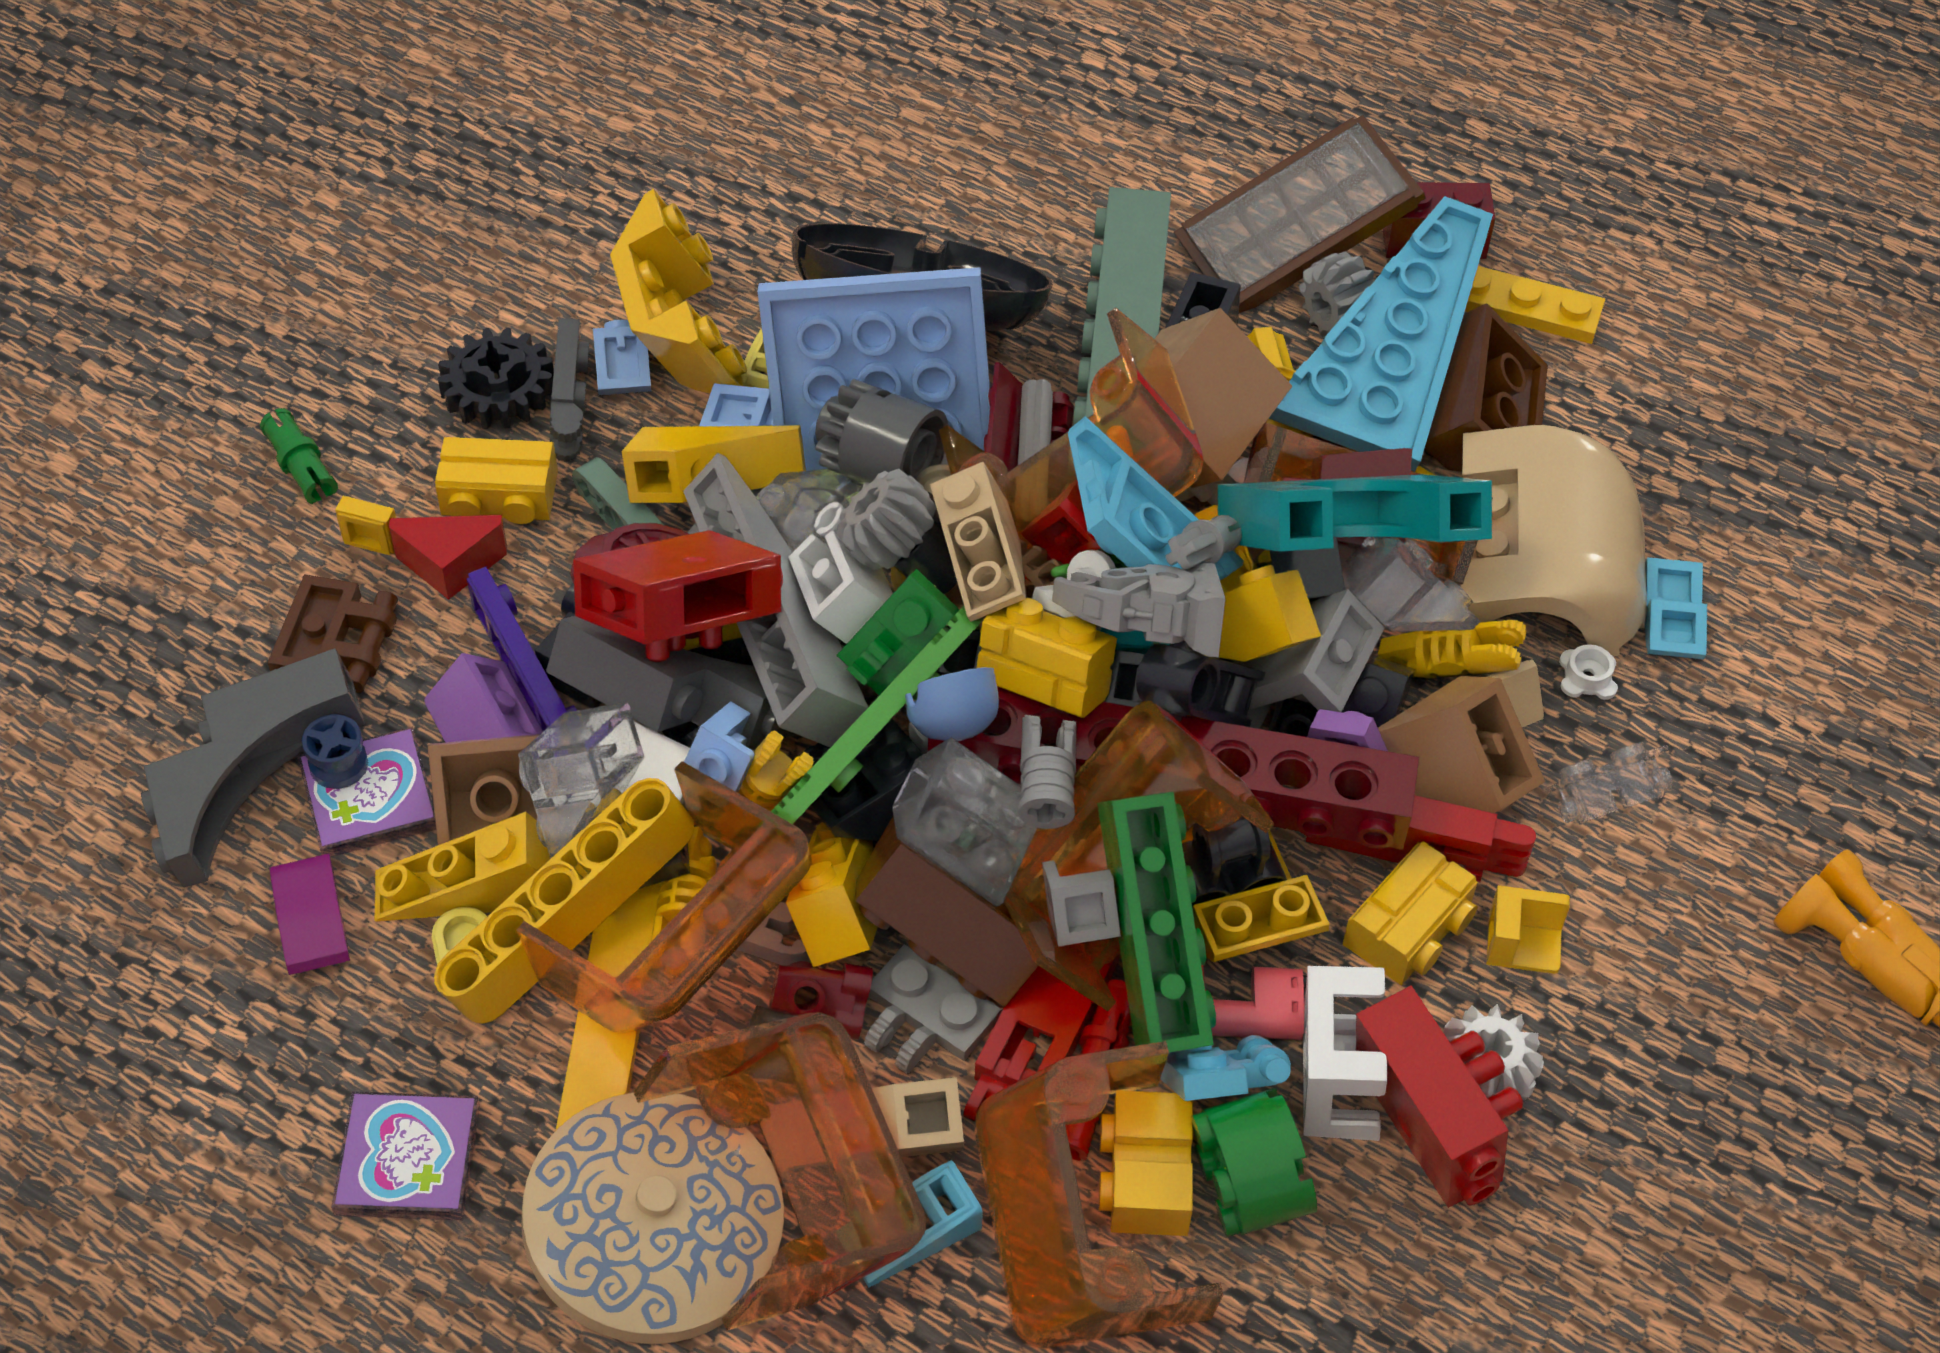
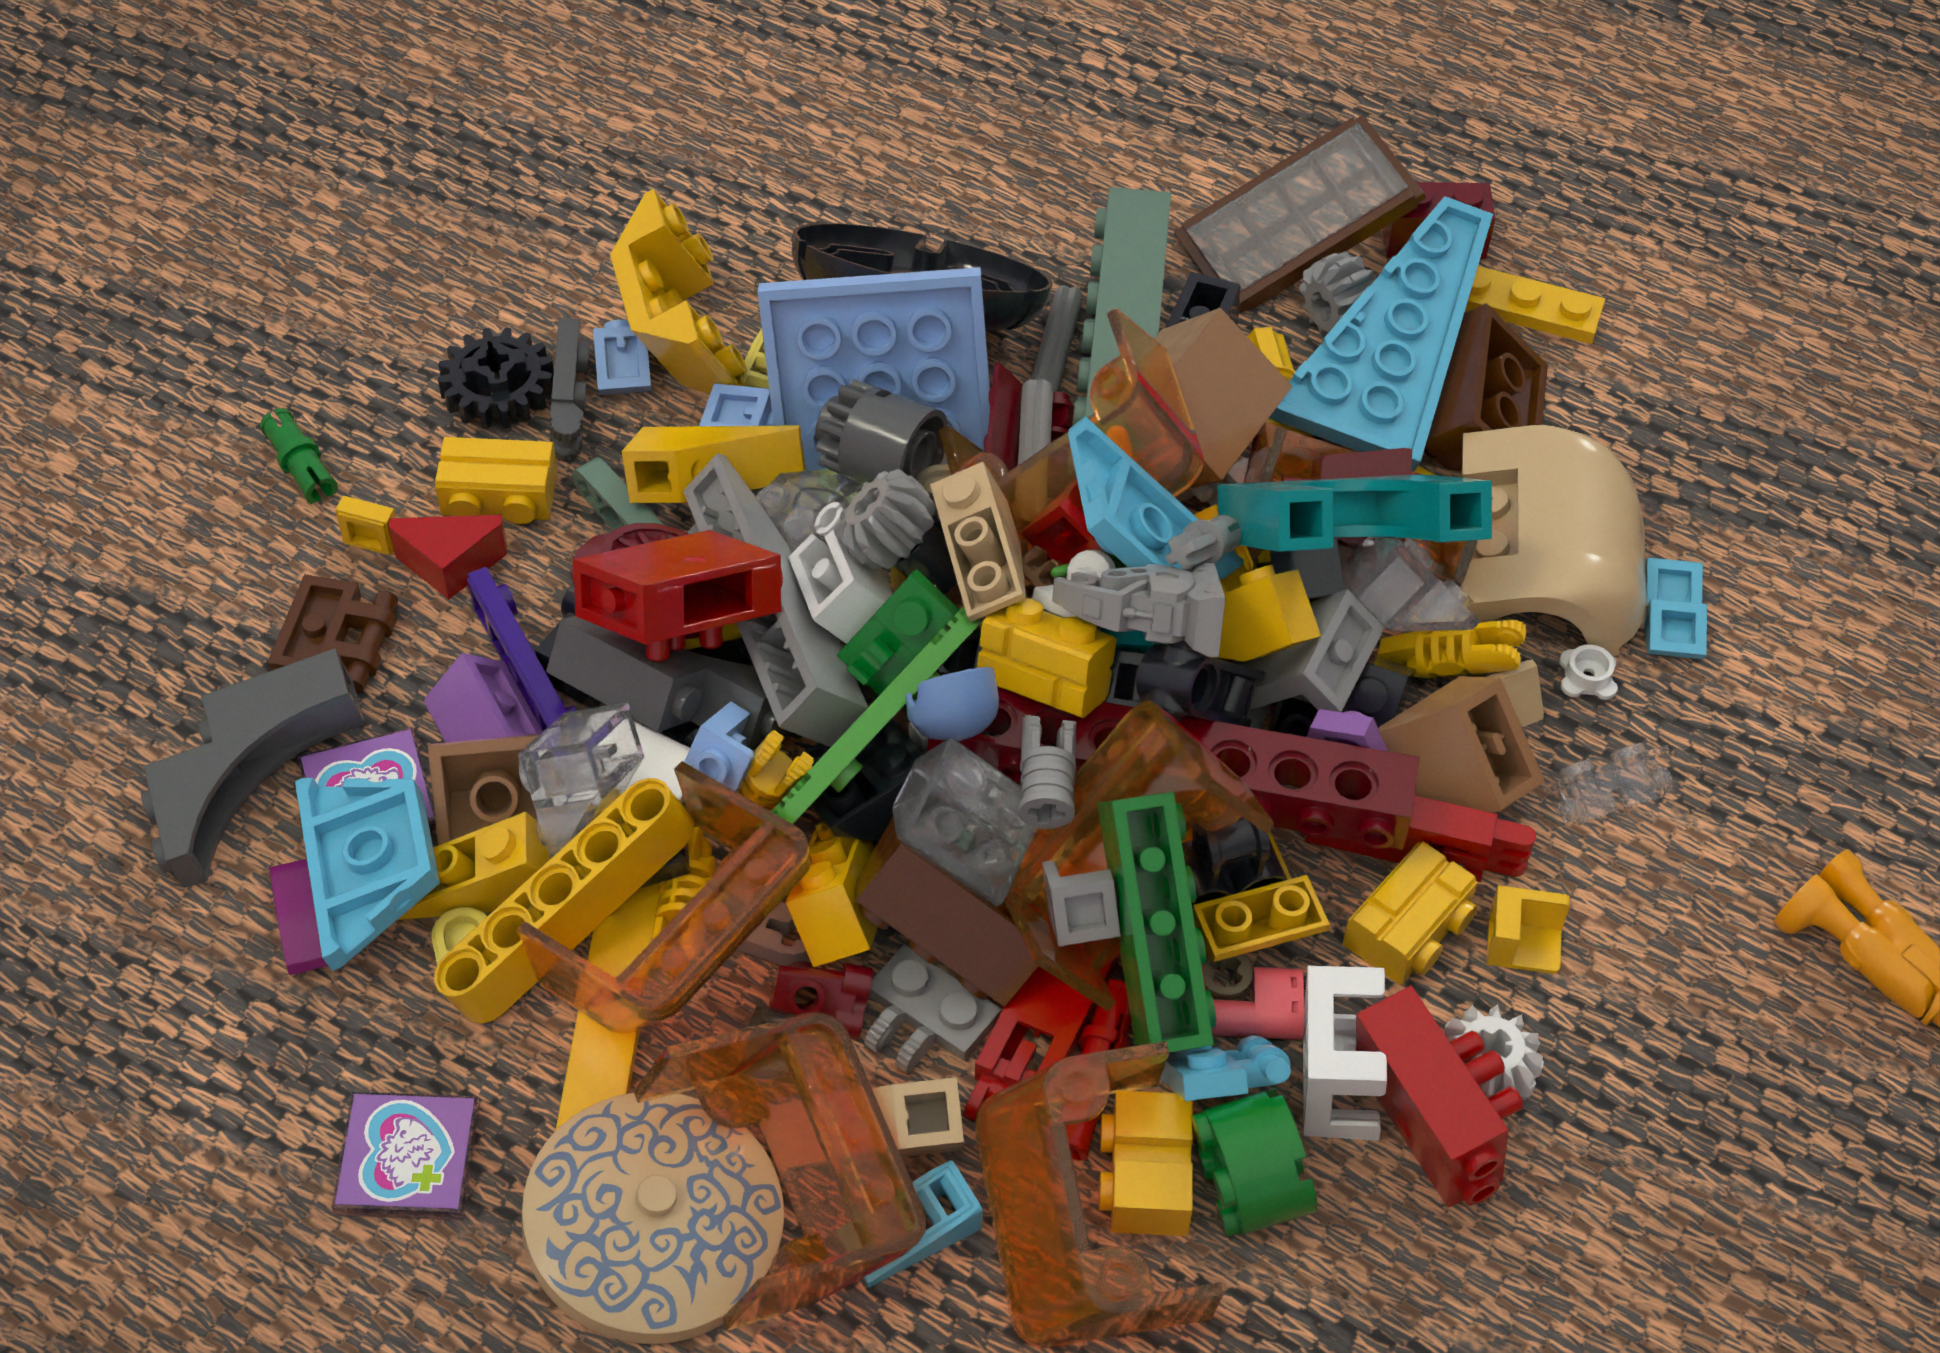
dark blue wheel [301,714,369,789] -> none
none -> medium azure wing [295,778,440,971]
none -> light grey axle [1031,285,1083,392]
none -> dark tan bush [1203,954,1253,1001]

